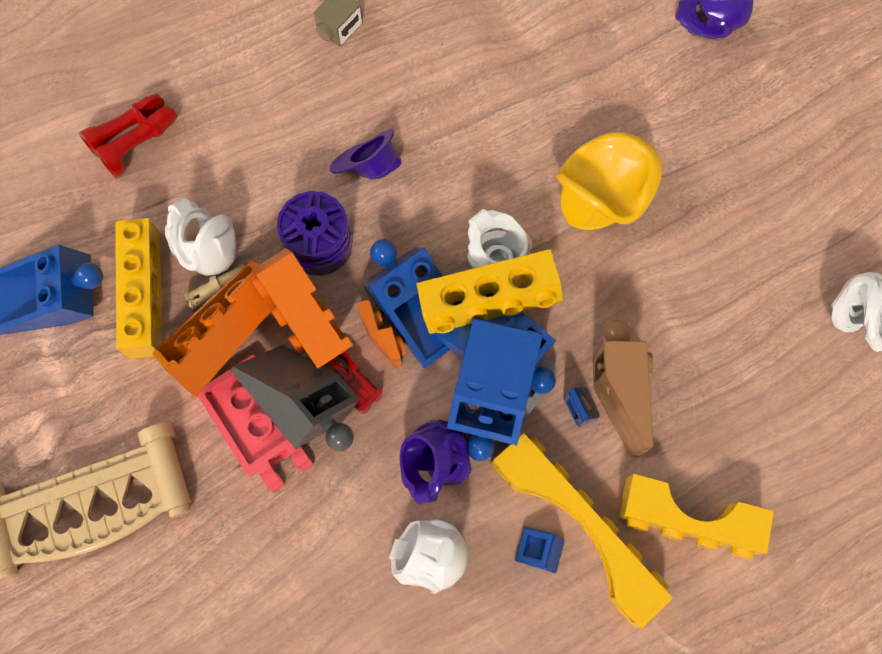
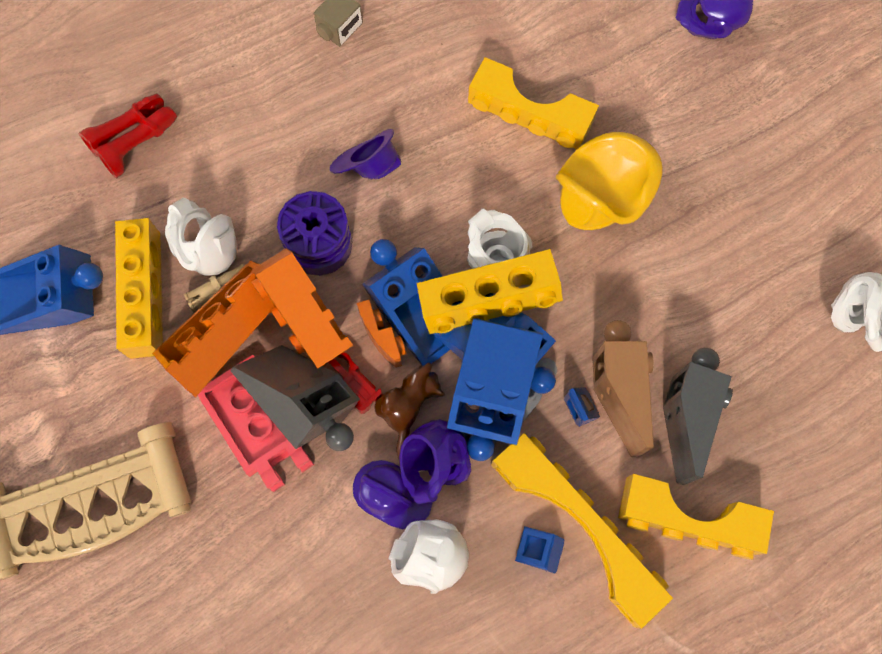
none -> dark purple piece [353,460,432,529]
none -> reddish brown animal [375,362,445,460]
none -> yellow arch [468,57,599,150]
none -> dark grey slope [663,347,733,485]

